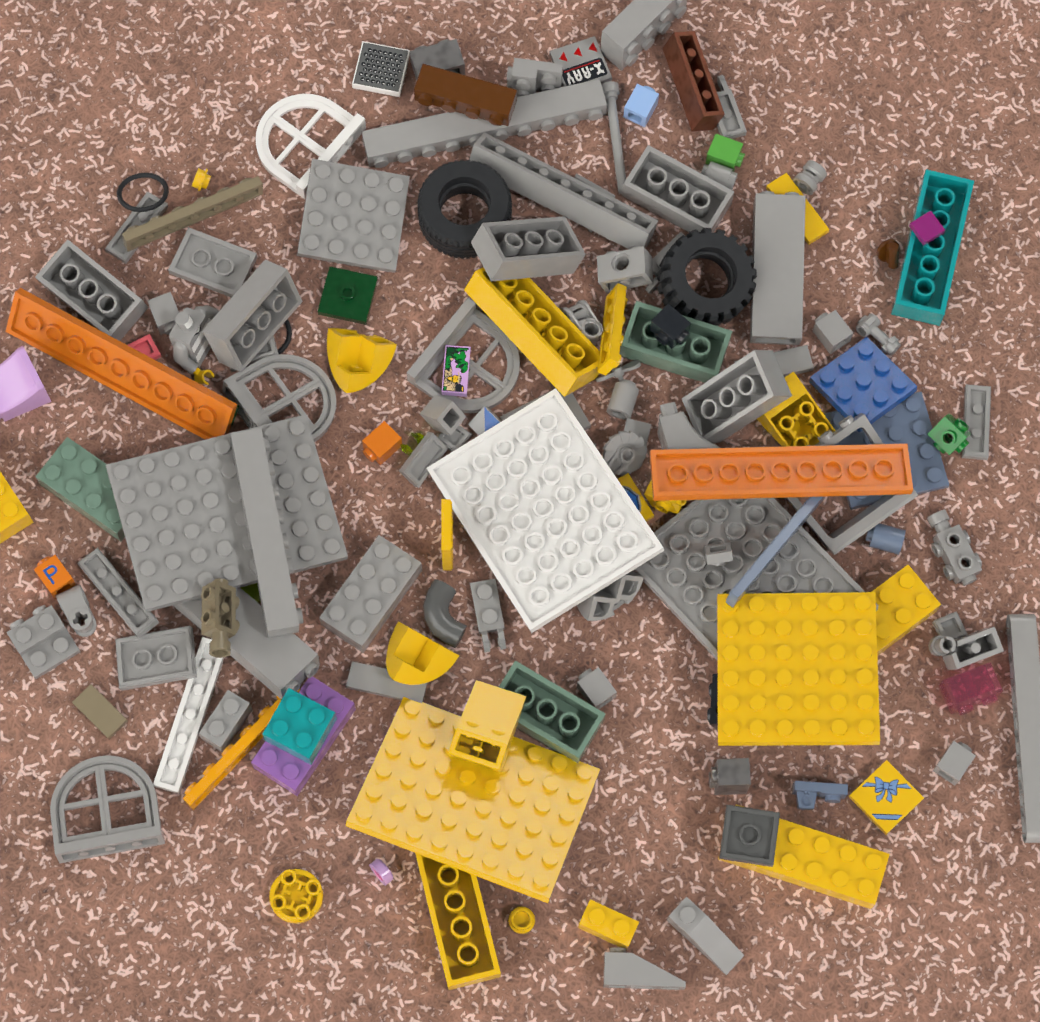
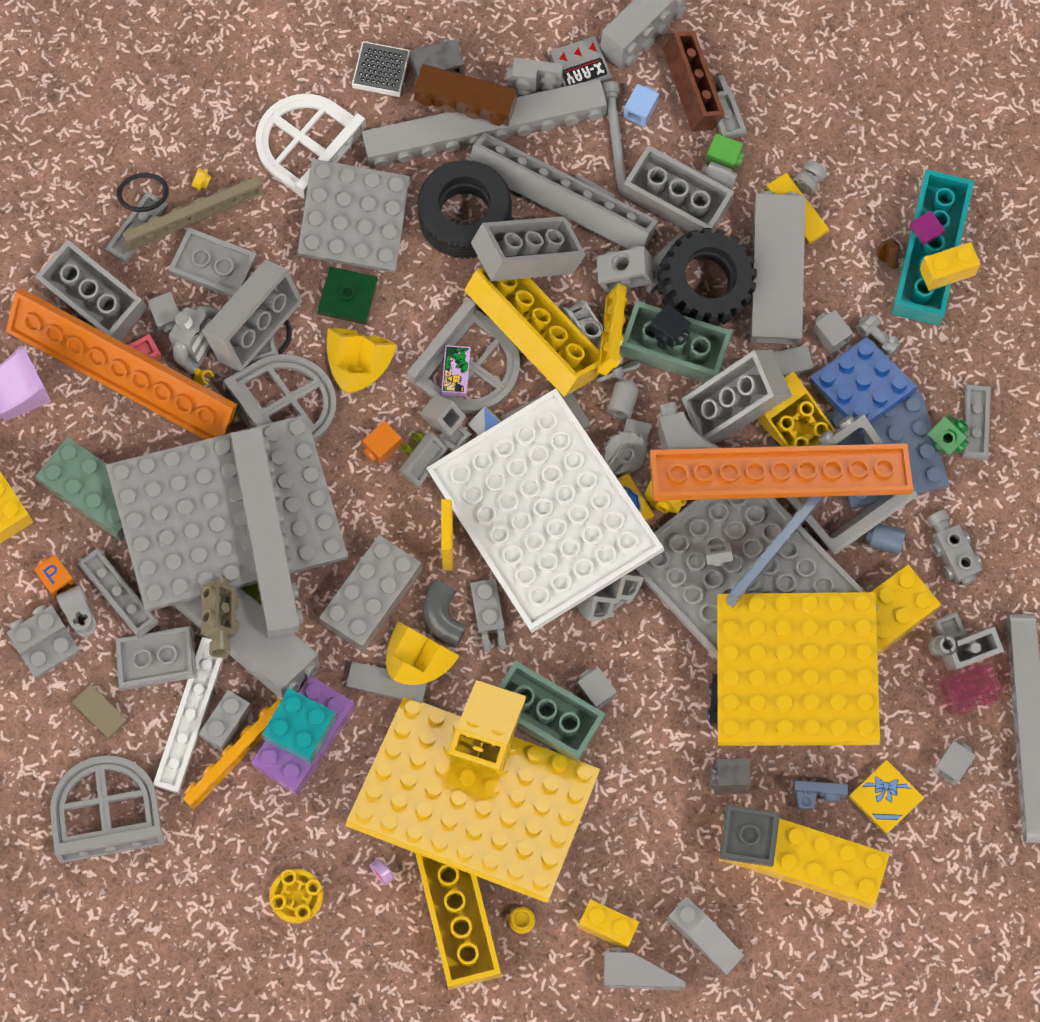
none -> yellow brick [920,242,981,291]

